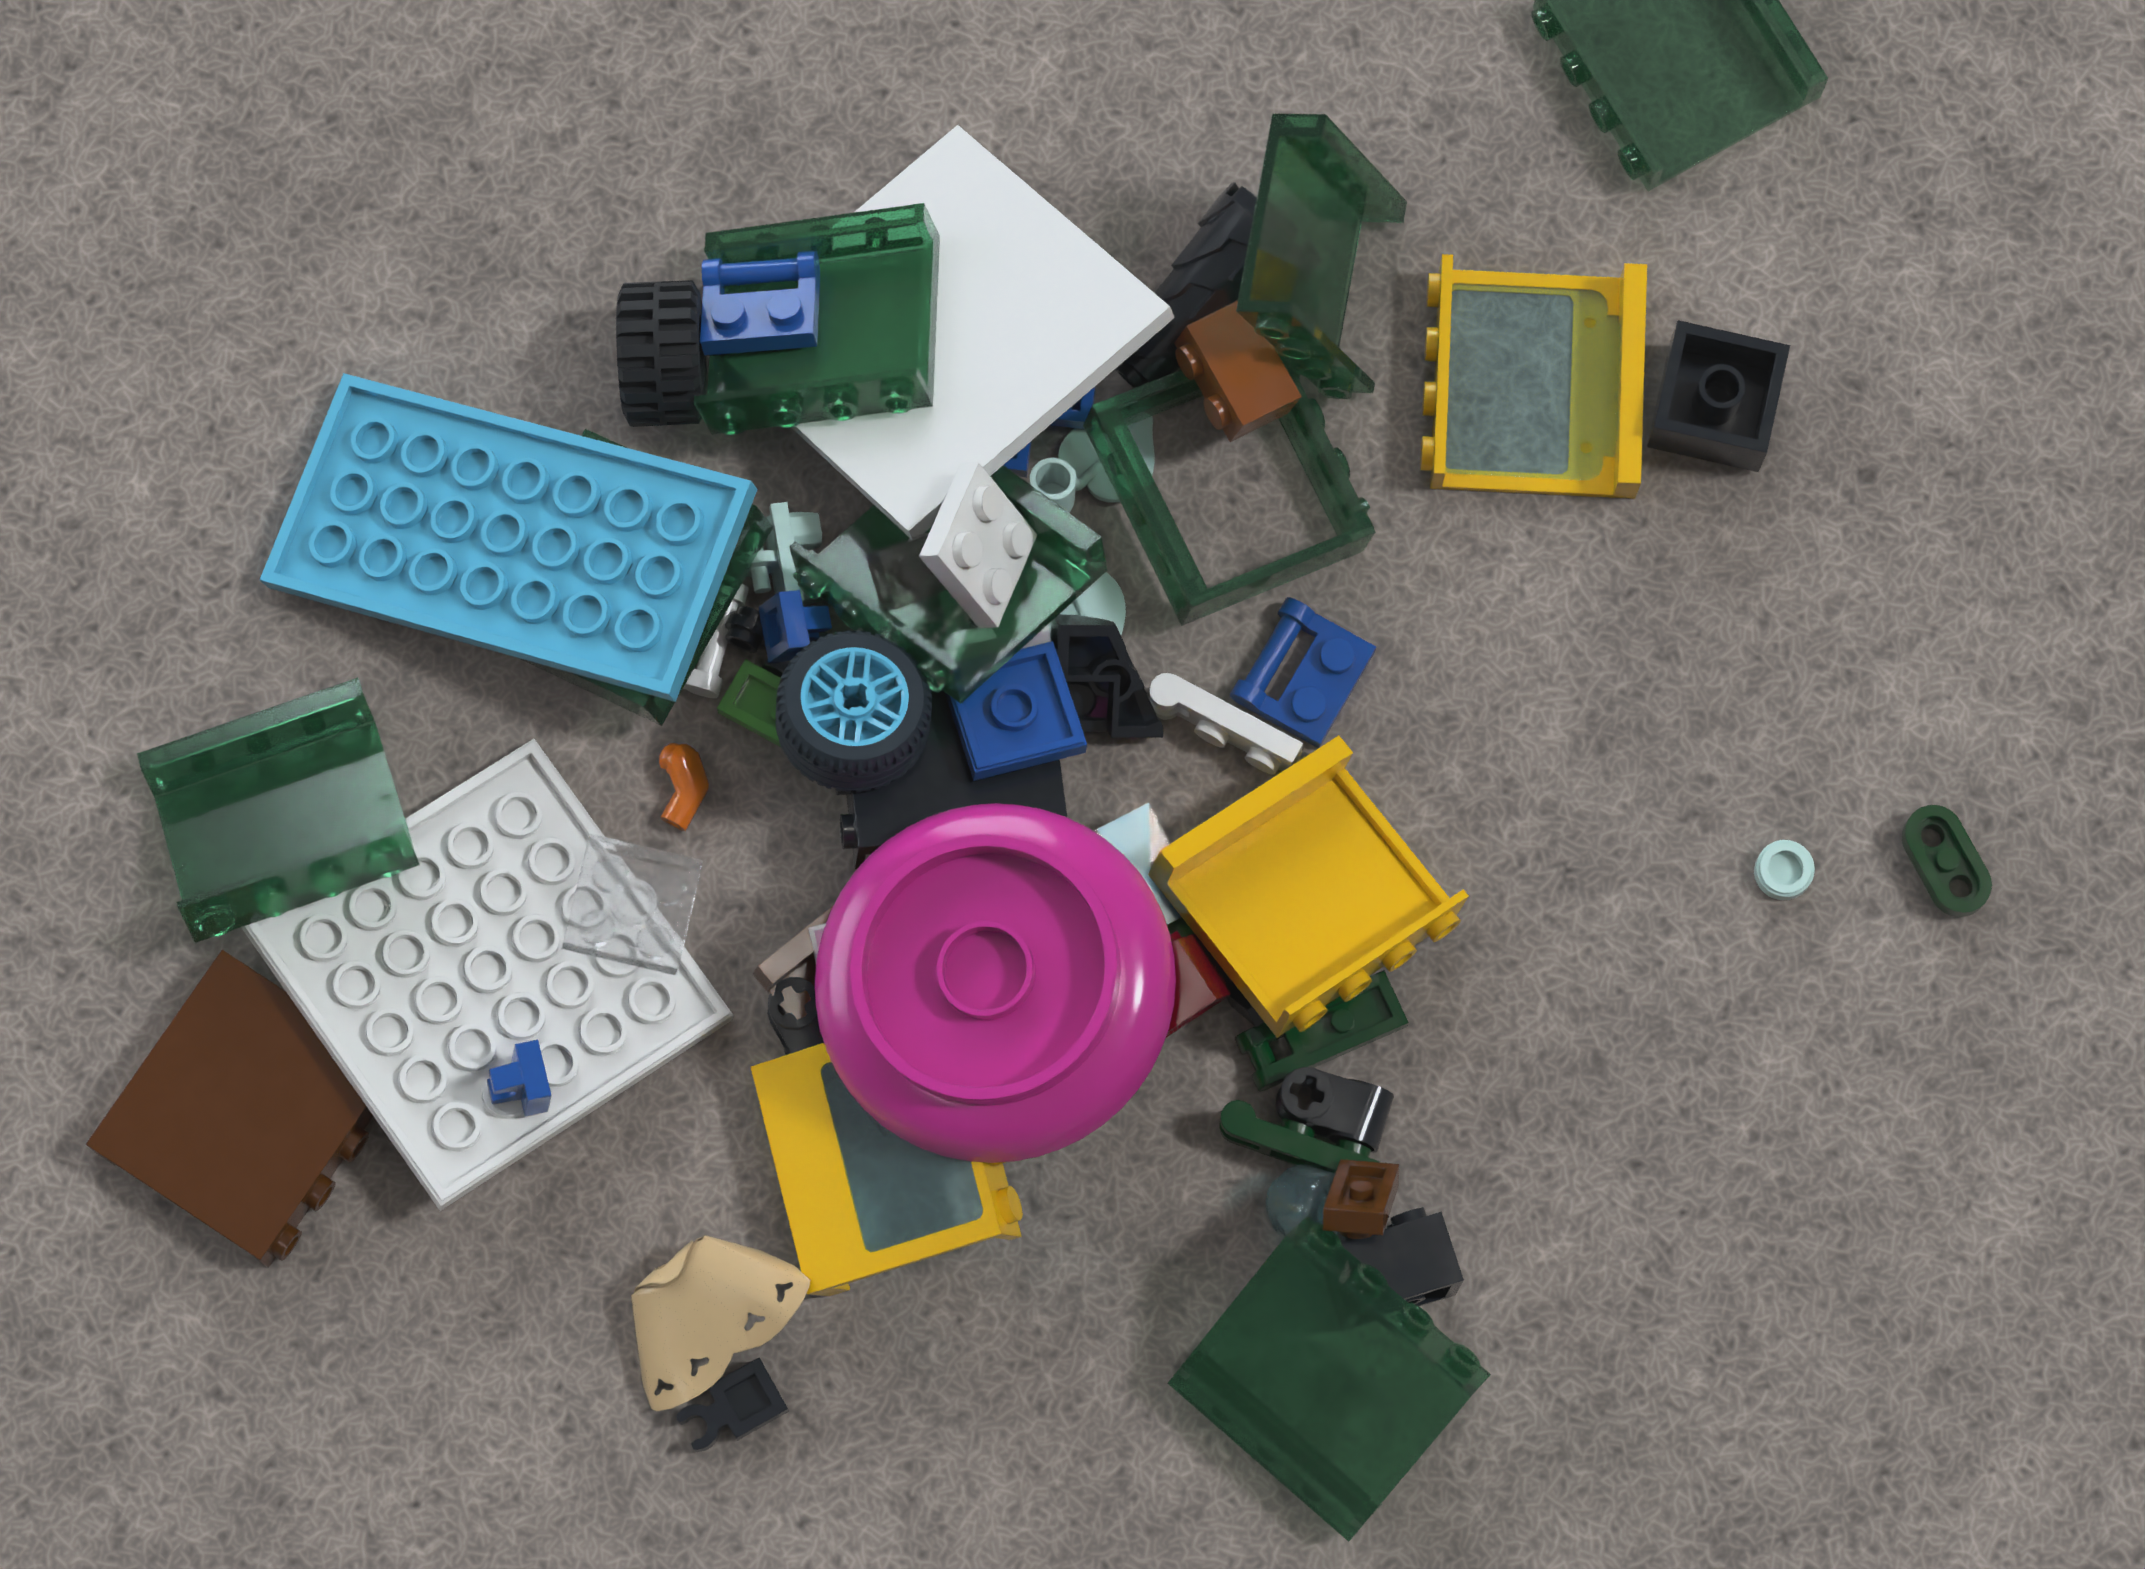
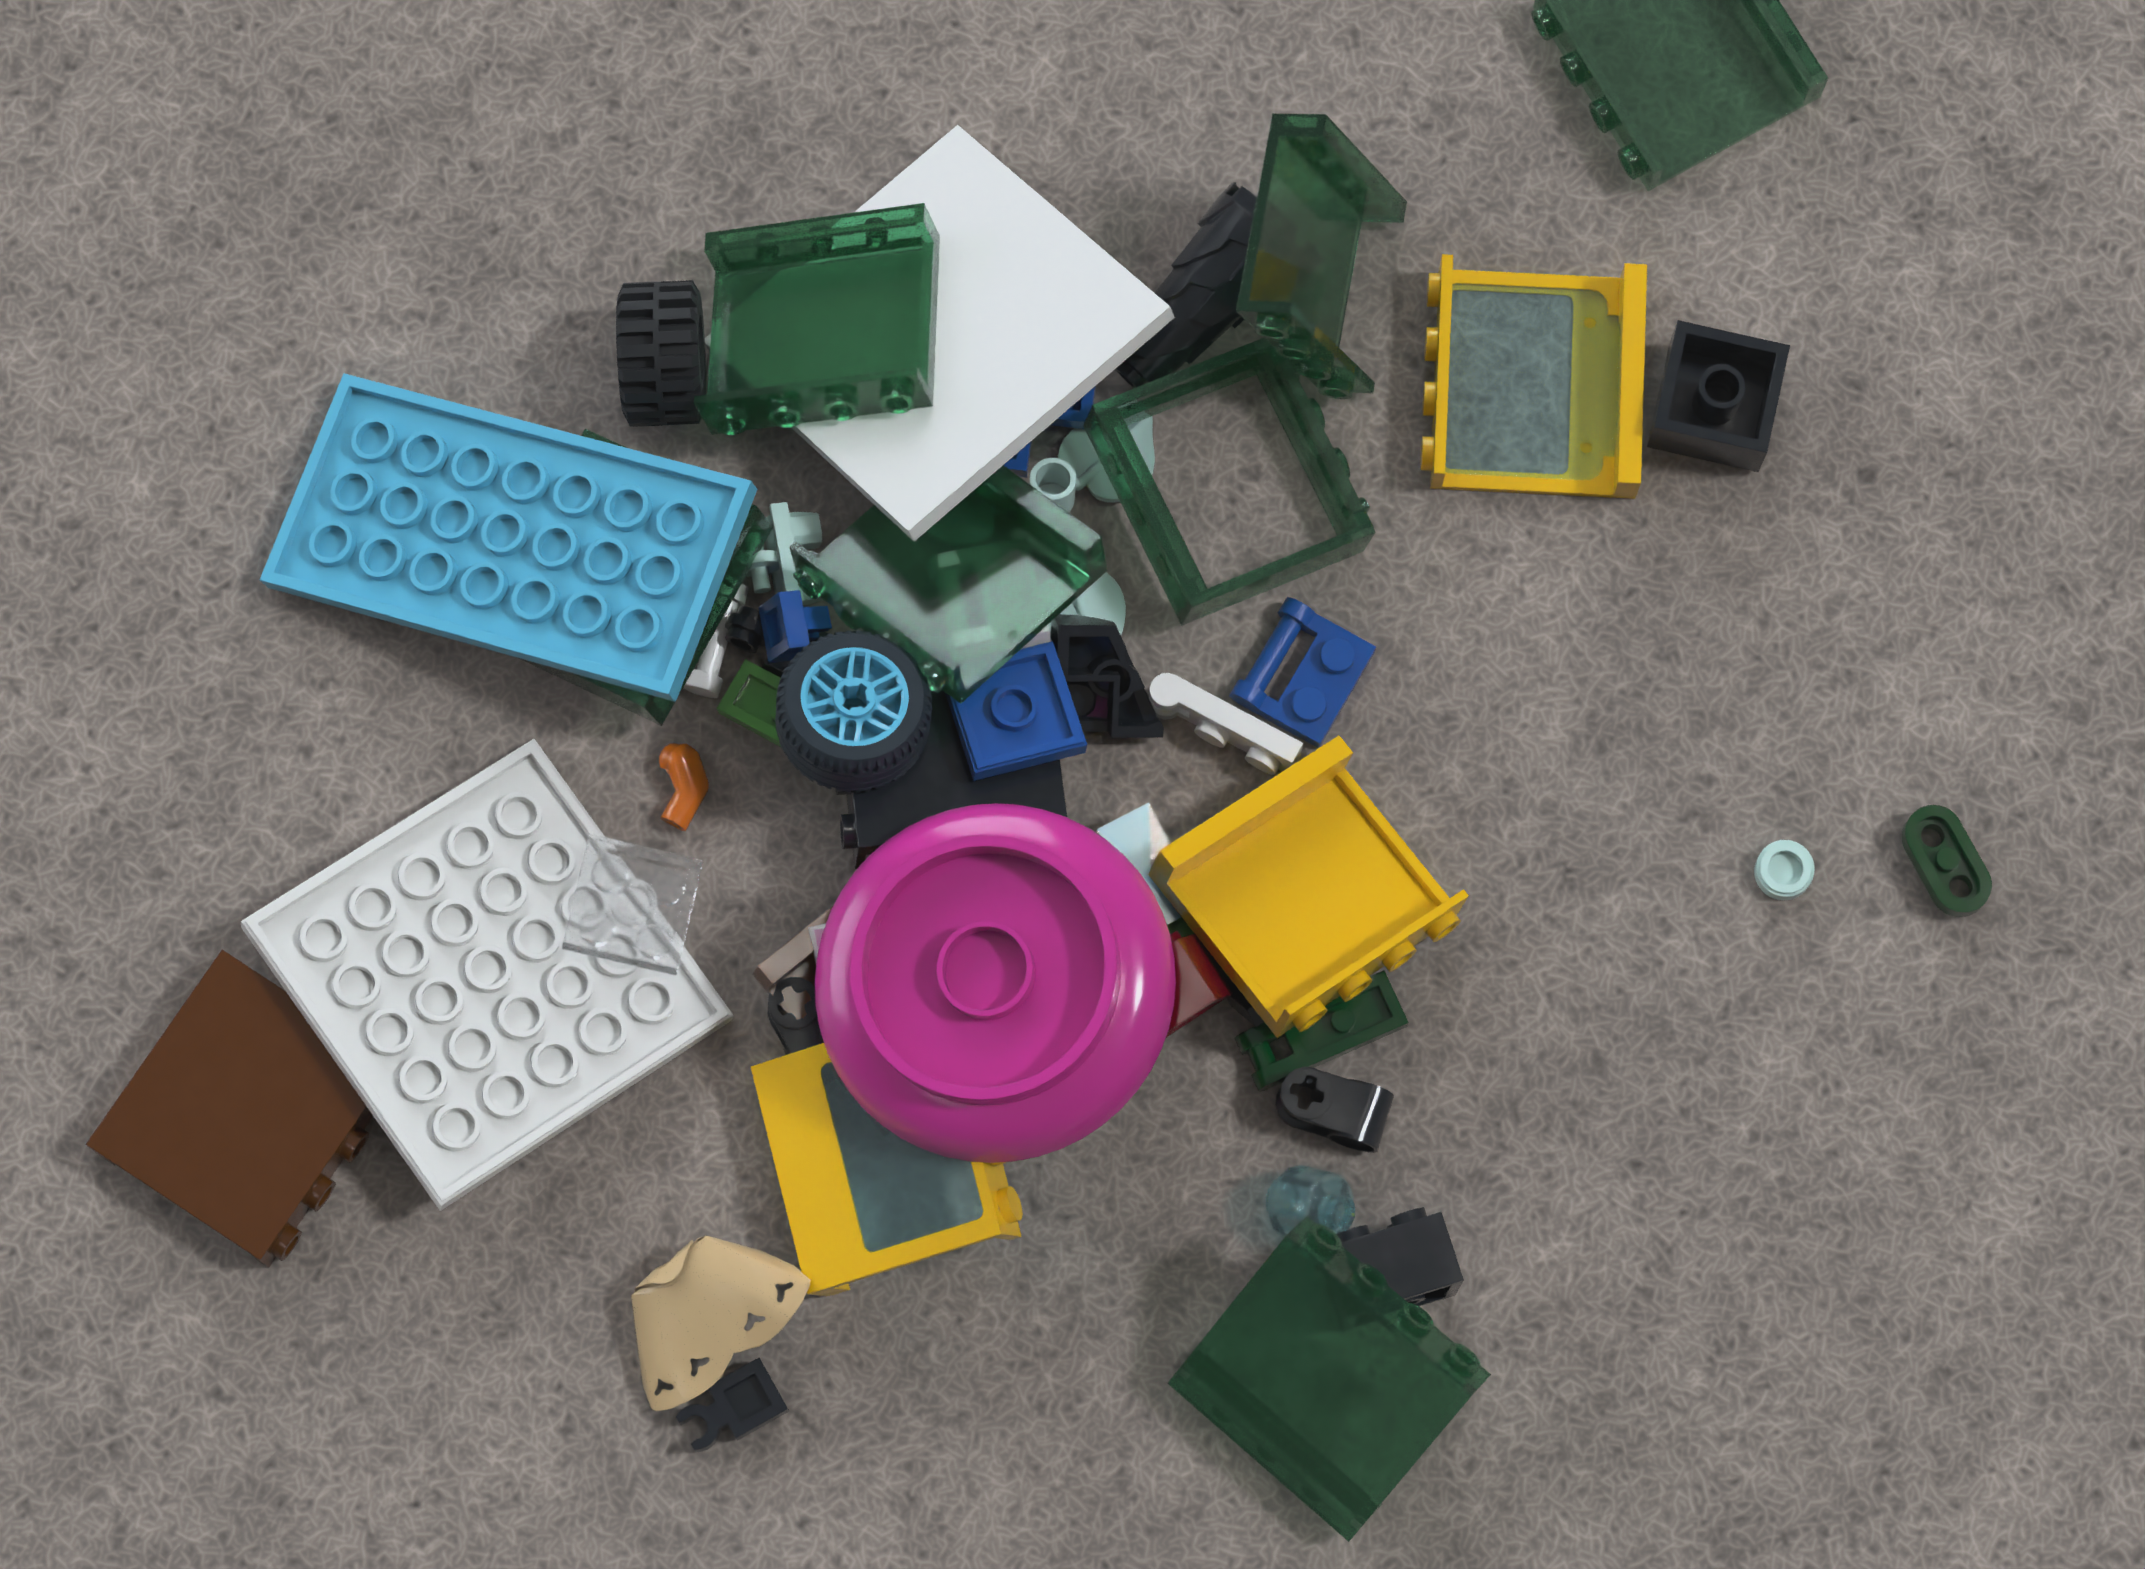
clear green panel [137,677,420,943] -> none
blue tile [487,1040,552,1117] -> none
blue plate [700,251,820,355] -> none
clear smoke plate [865,531,947,611] -> none
white plate [919,462,1037,628] -> none
dark orange brick [1174,297,1302,442] -> none
dark green plate [1219,1100,1380,1179] -> none
reddish brown plate [1323,1159,1399,1239] -> none

